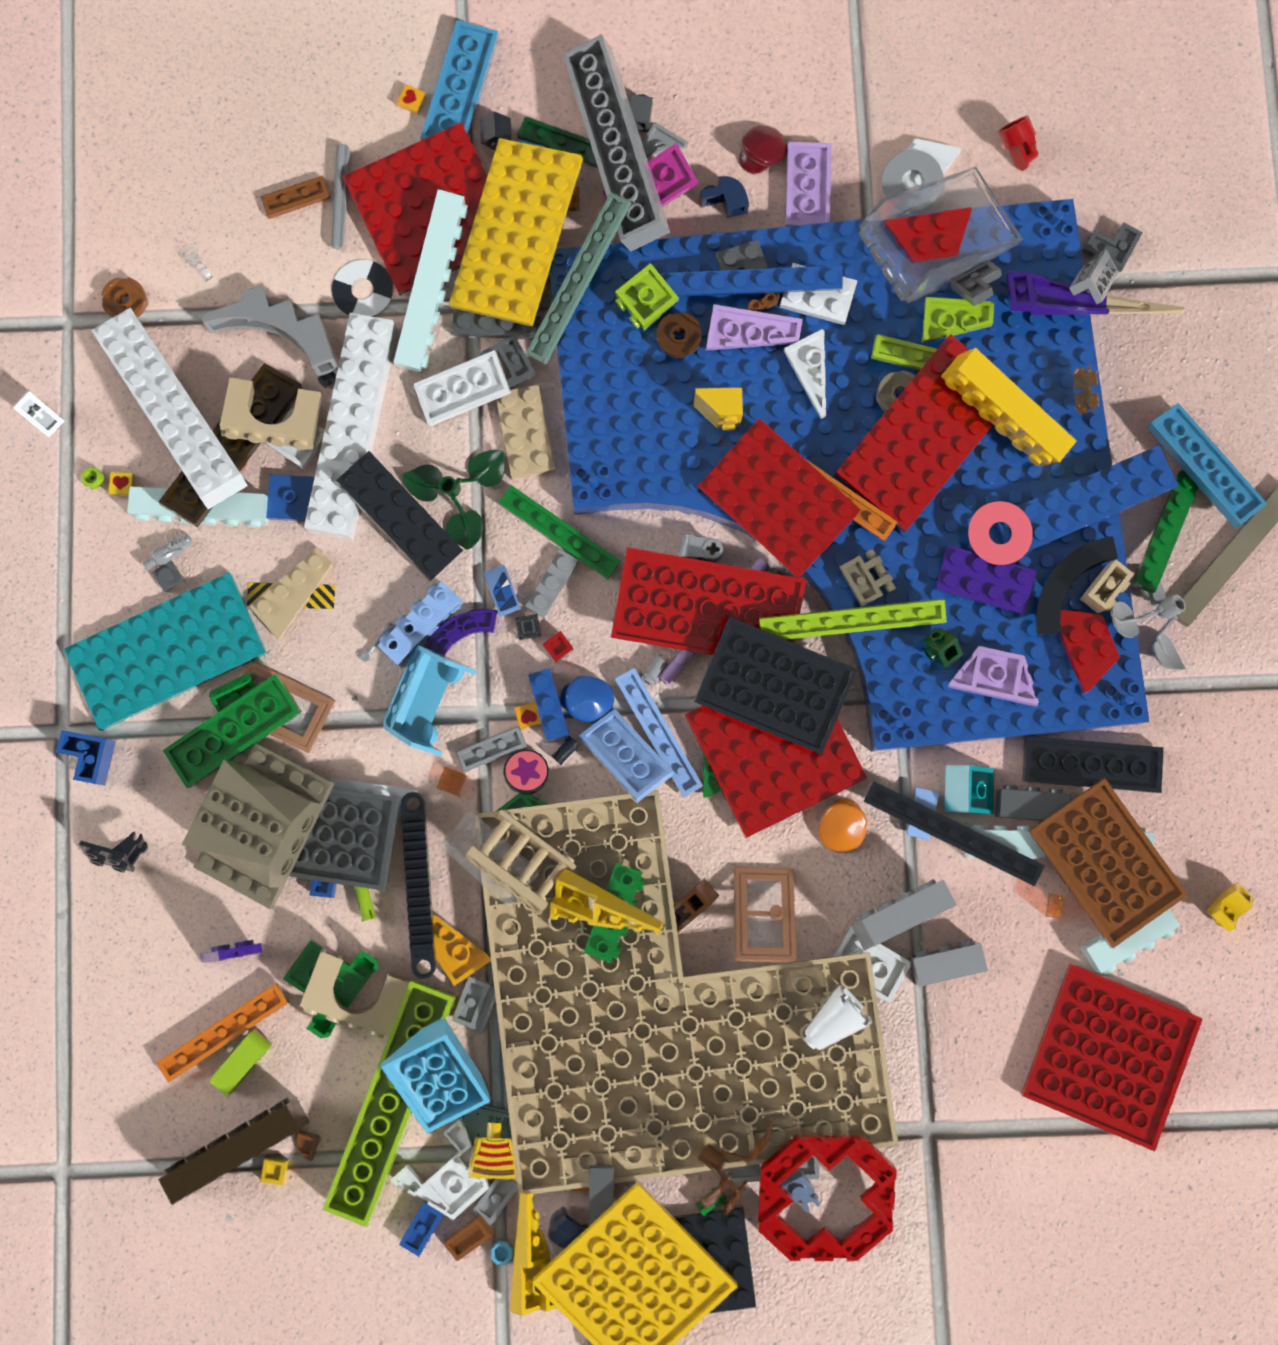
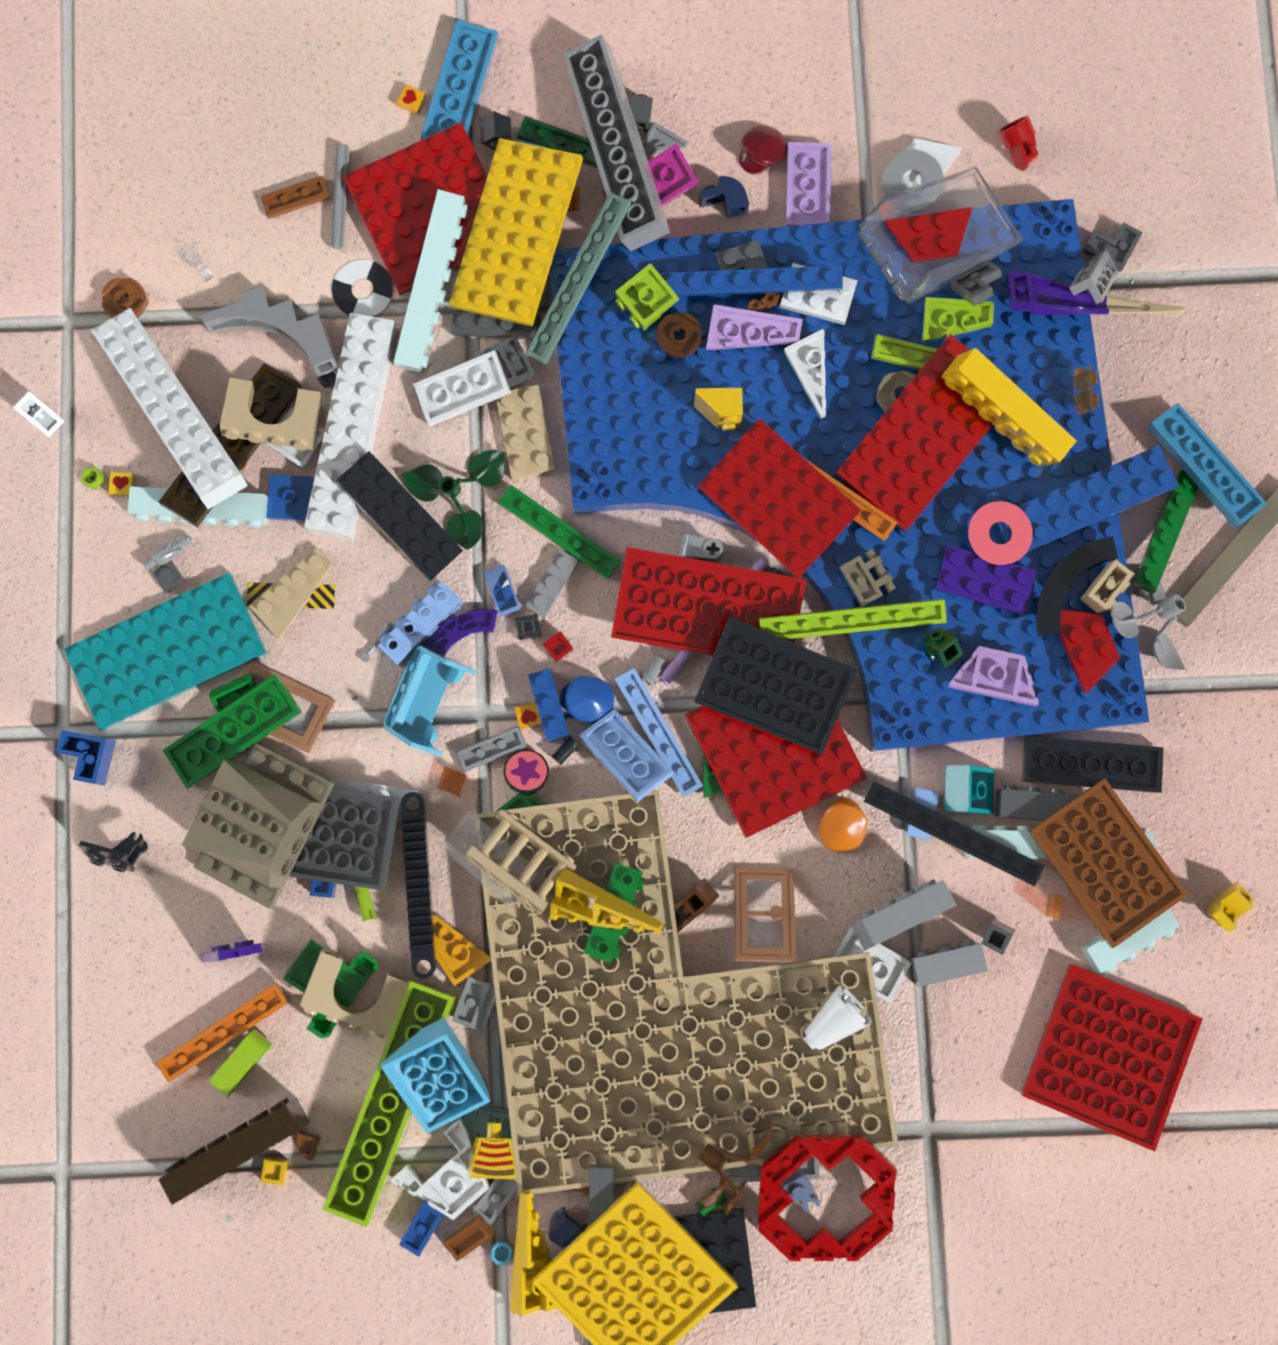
none -> dark grey brick [981,919,1016,955]

